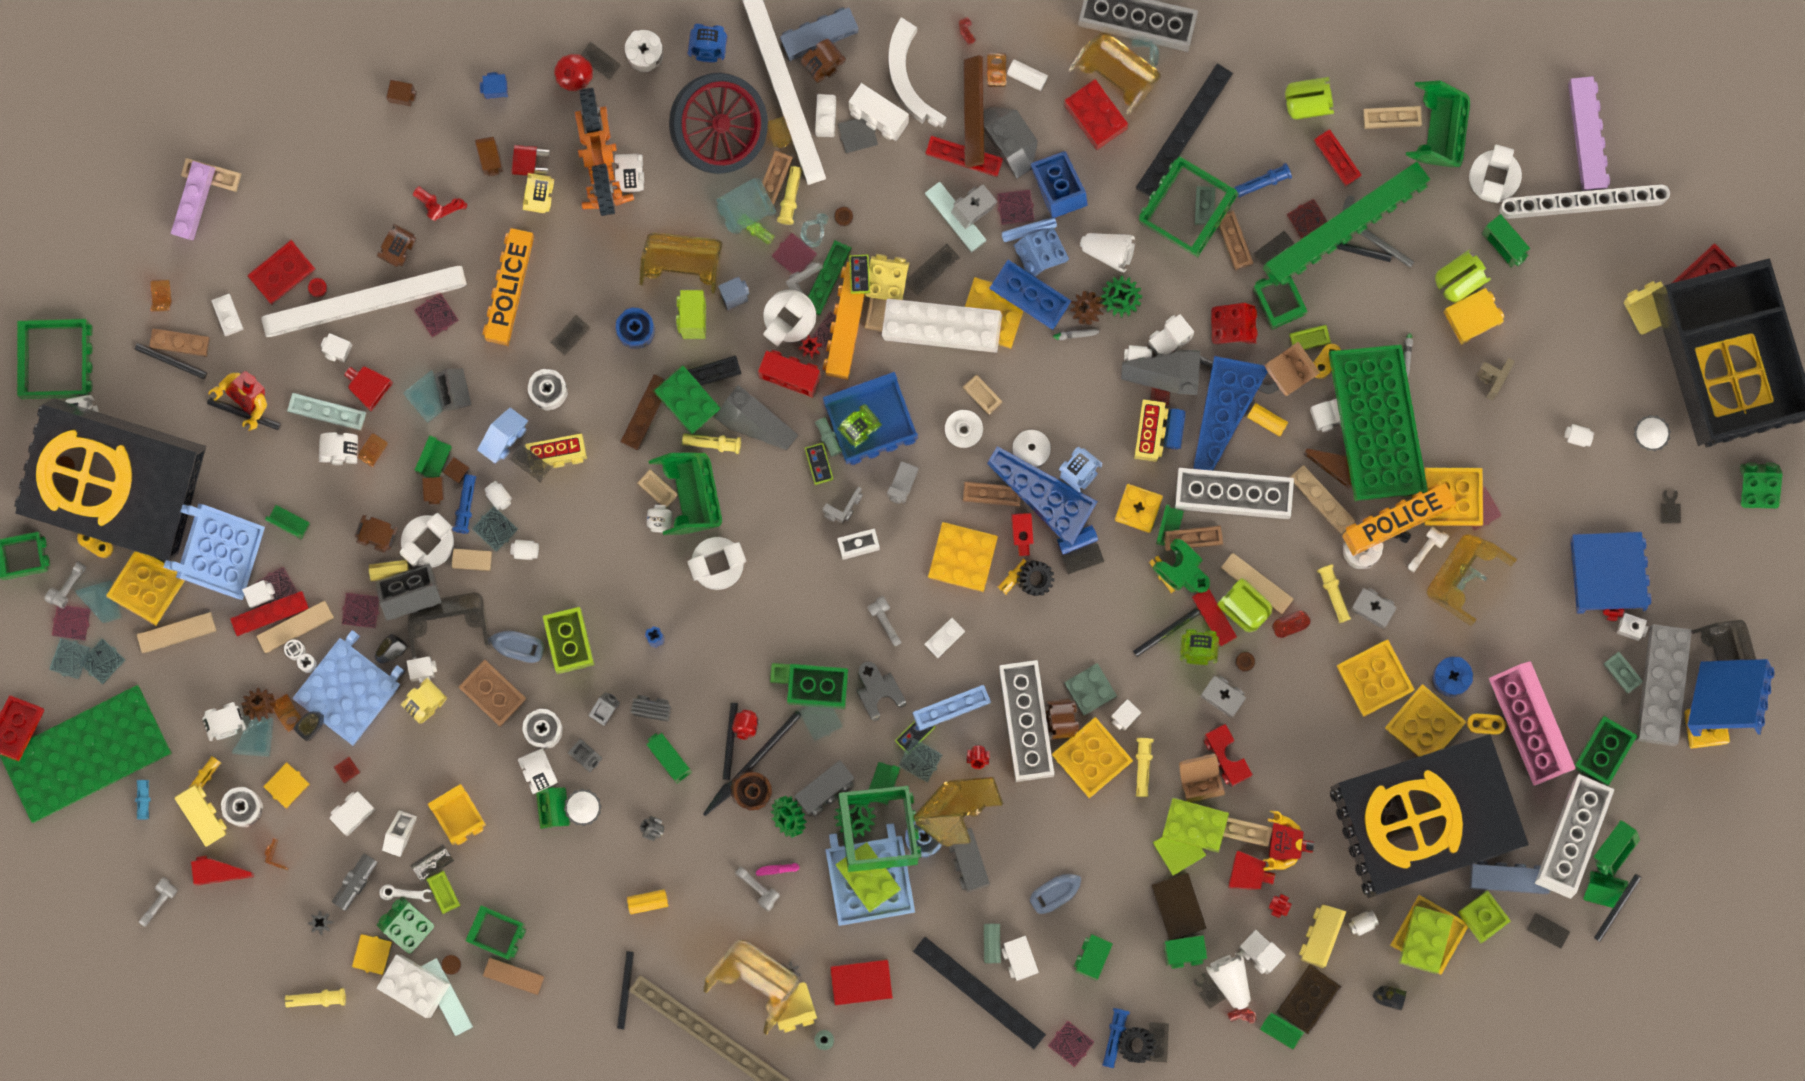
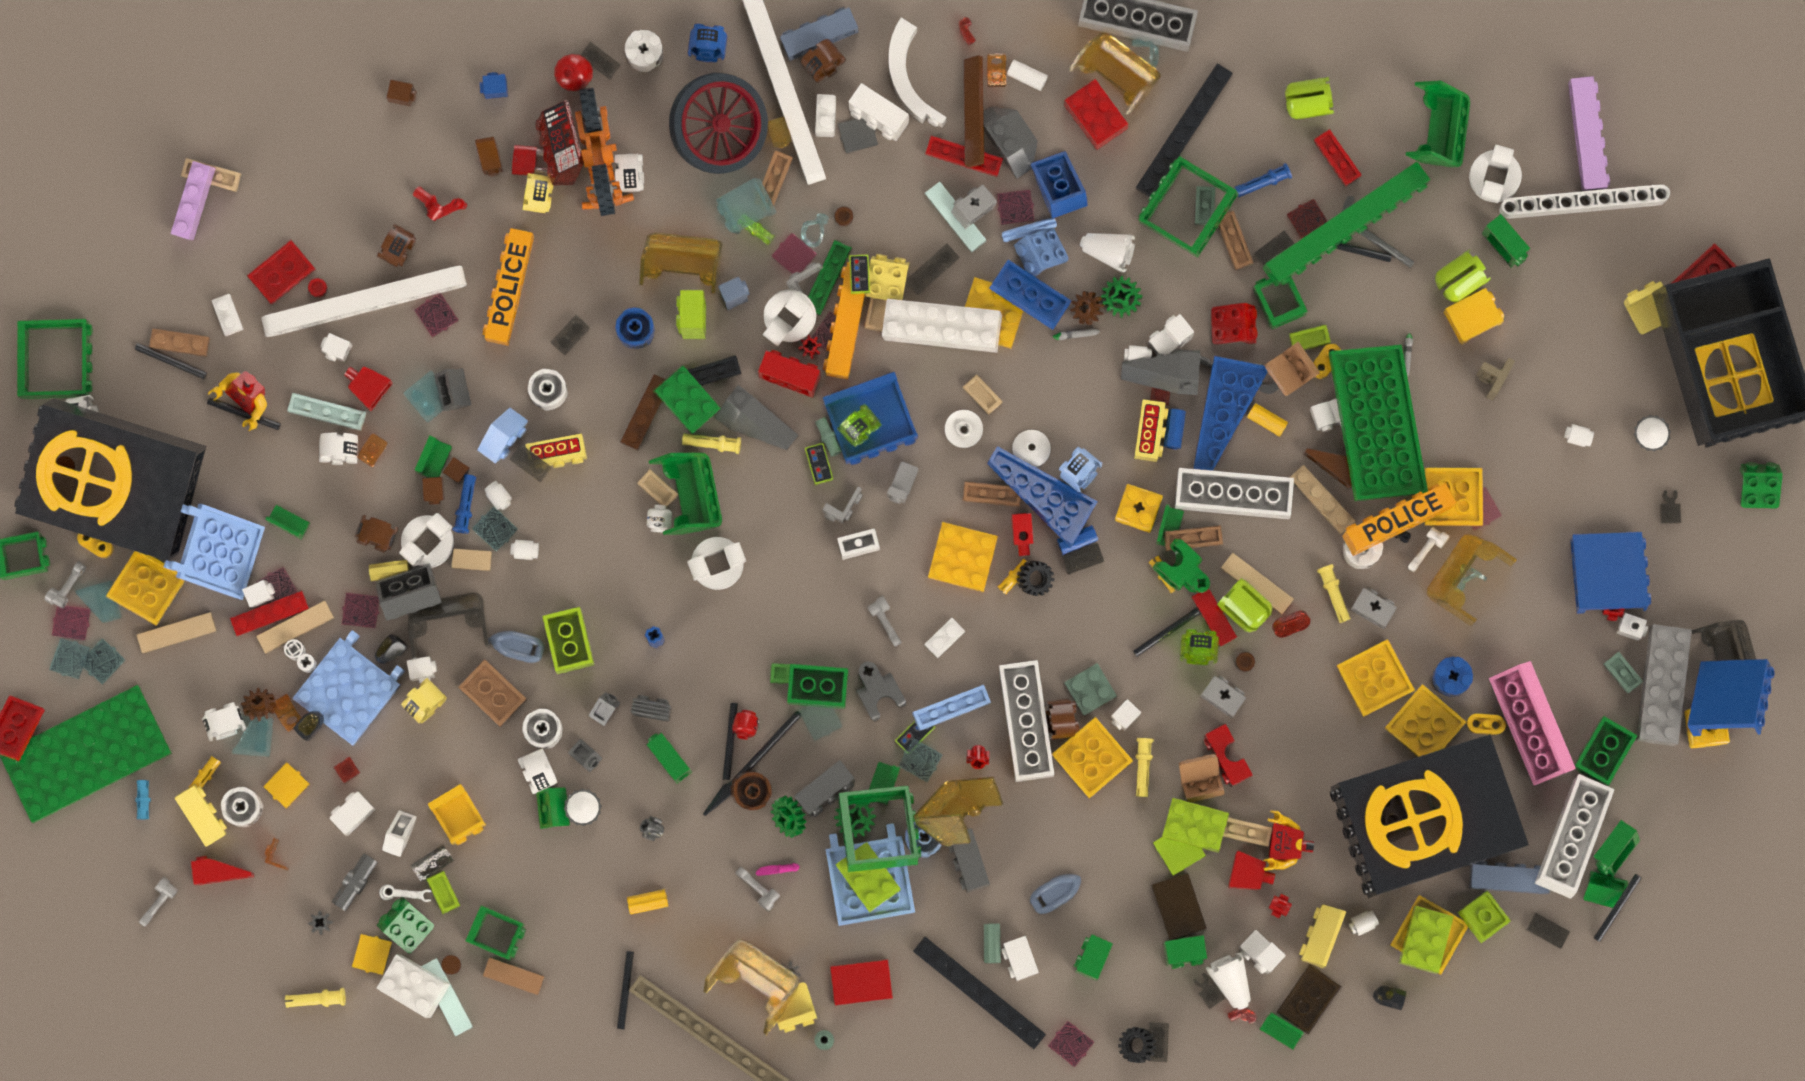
clear orange bracket [150,280,172,312] -> none
light yellow pin [777,166,802,225] -> none
blue pin [1102,1008,1130,1068] -> none
tan plate [1363,106,1422,129] -> none
none -> slope [535,101,584,185]

